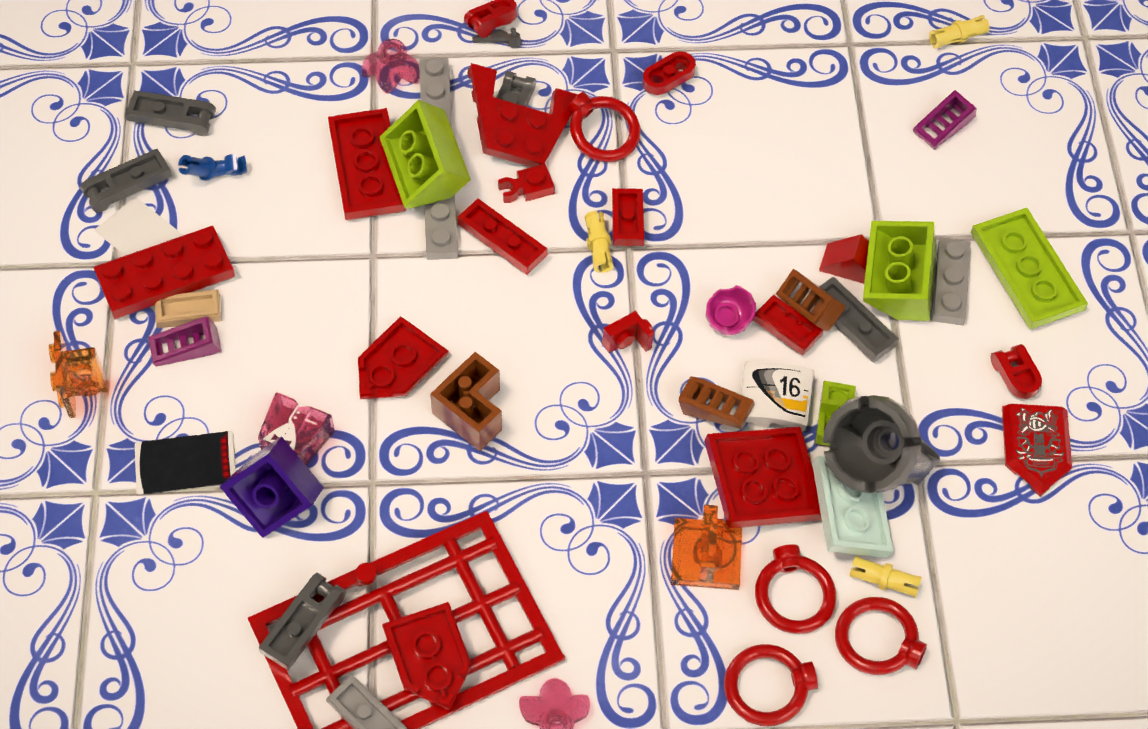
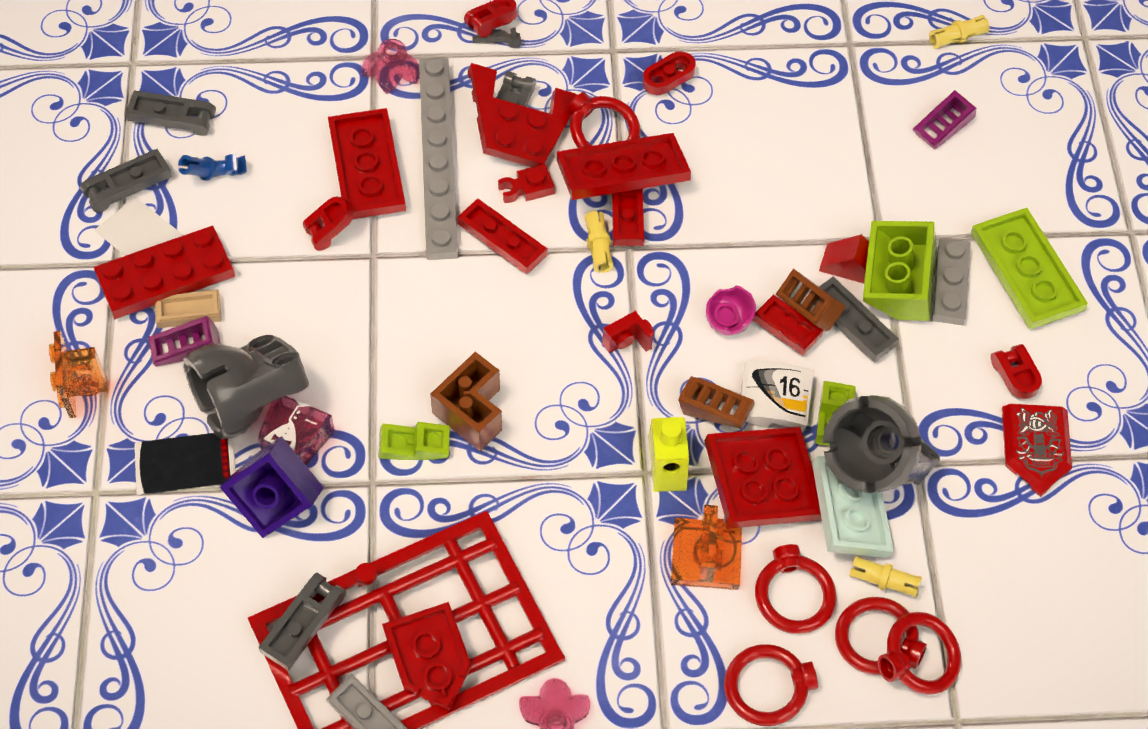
red tile [358,316,449,400] -> none
lime slope [380,100,471,209] -> none
none -> dark grey piece [183,335,309,439]
none -> red plate [302,196,354,251]
none -> lime slope [378,421,450,460]
none -> red plate [556,133,691,200]
none -> neon yellow torso [648,417,689,492]
none -> red piece [877,612,961,695]

